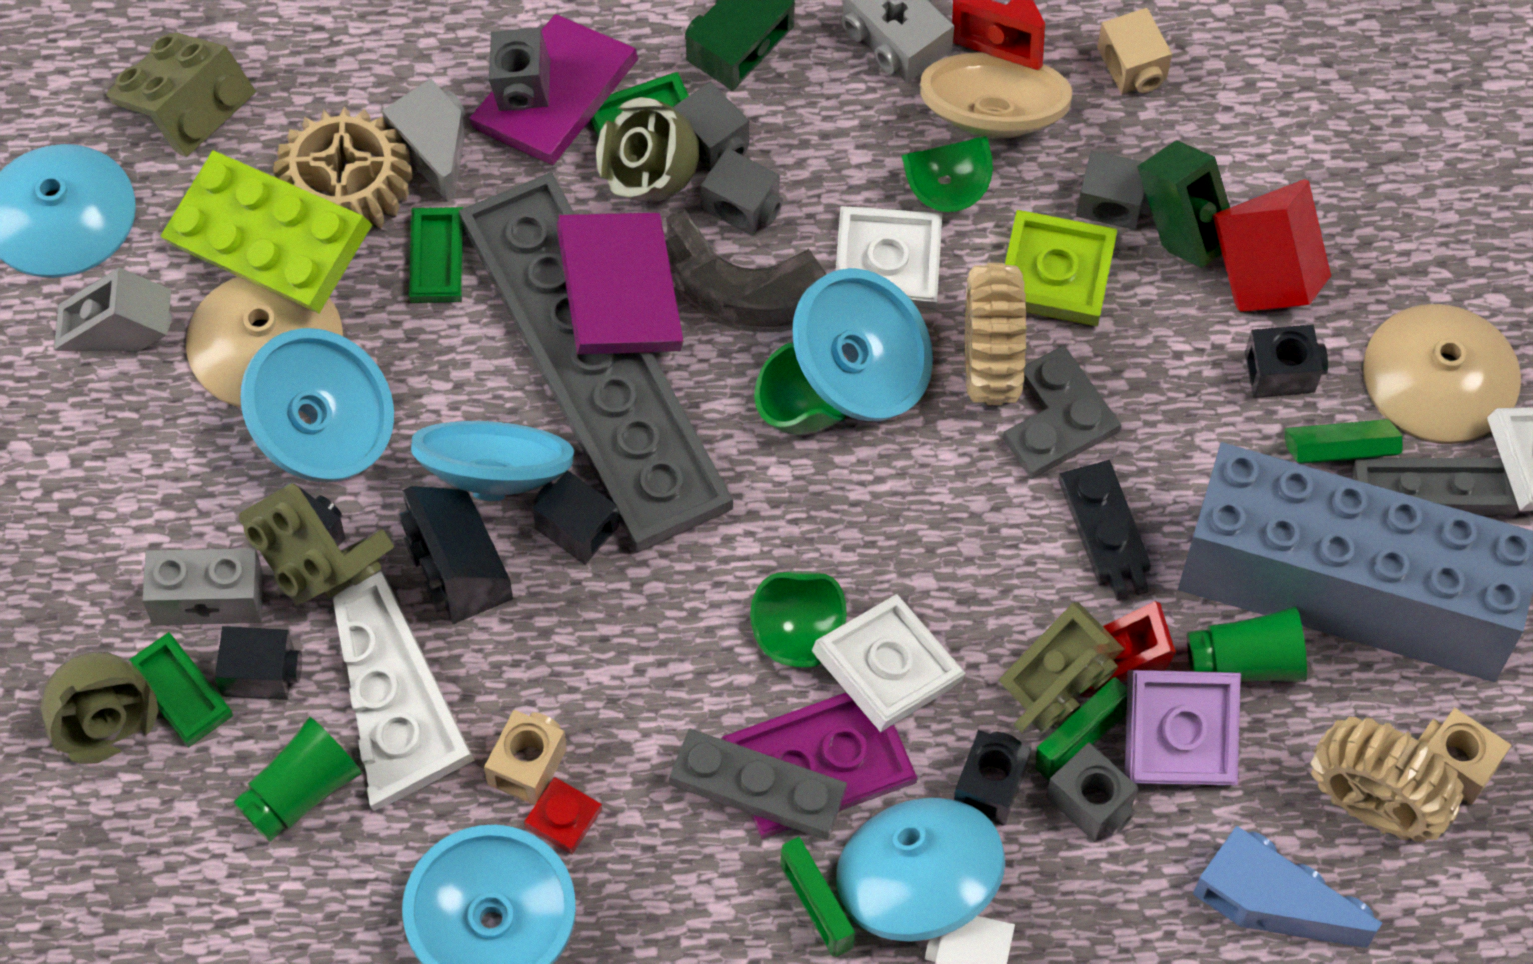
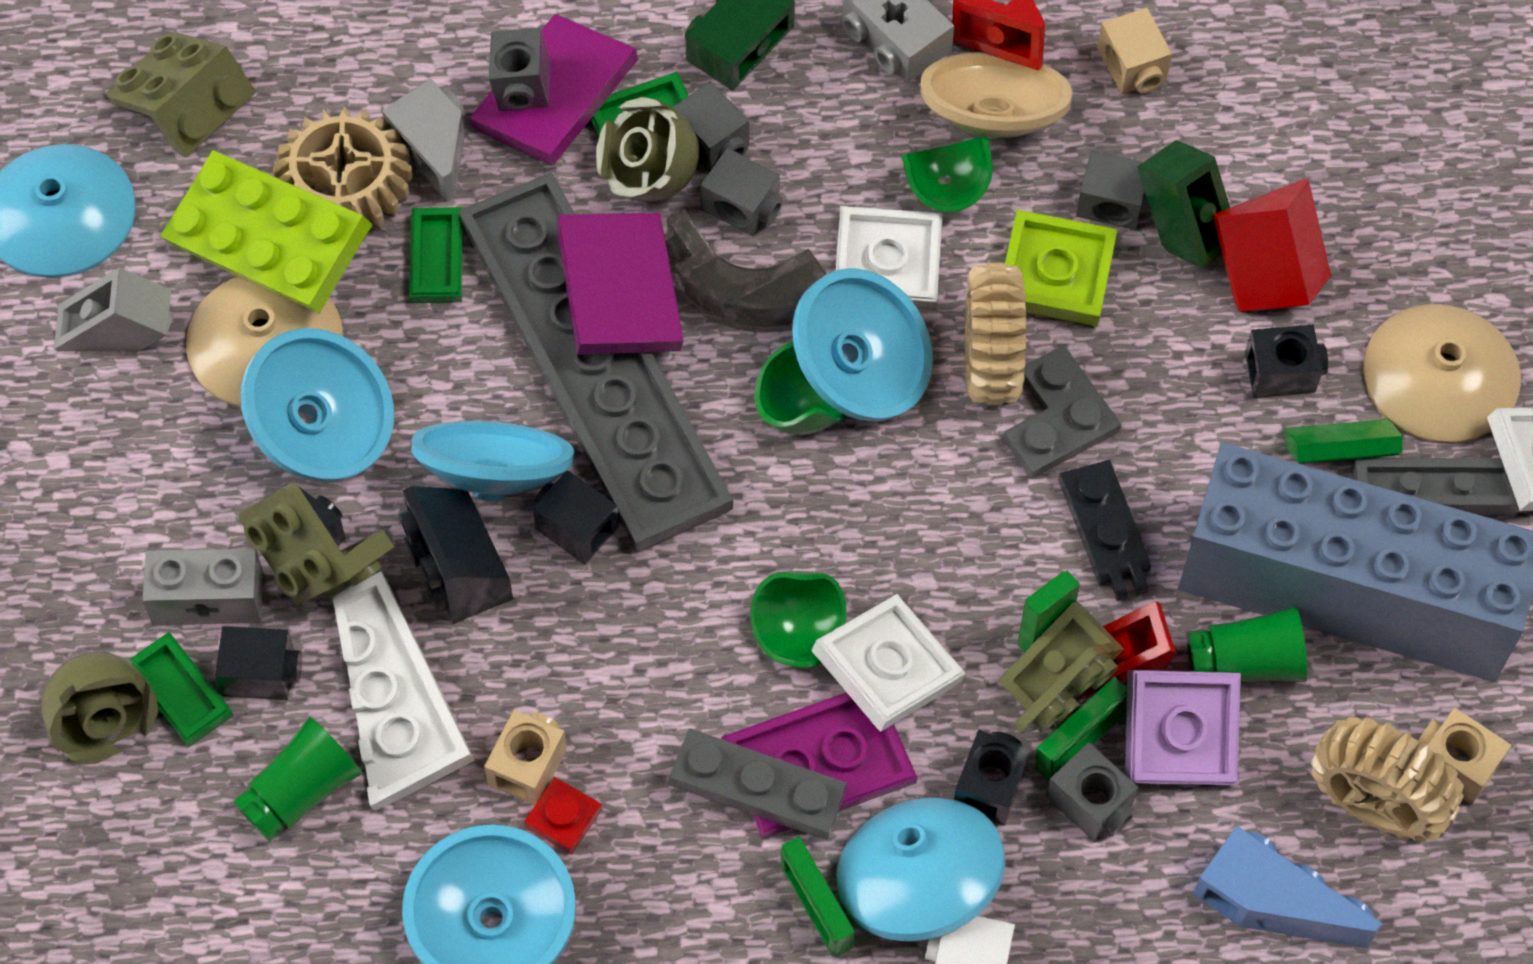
none -> green tile [1018,570,1080,653]

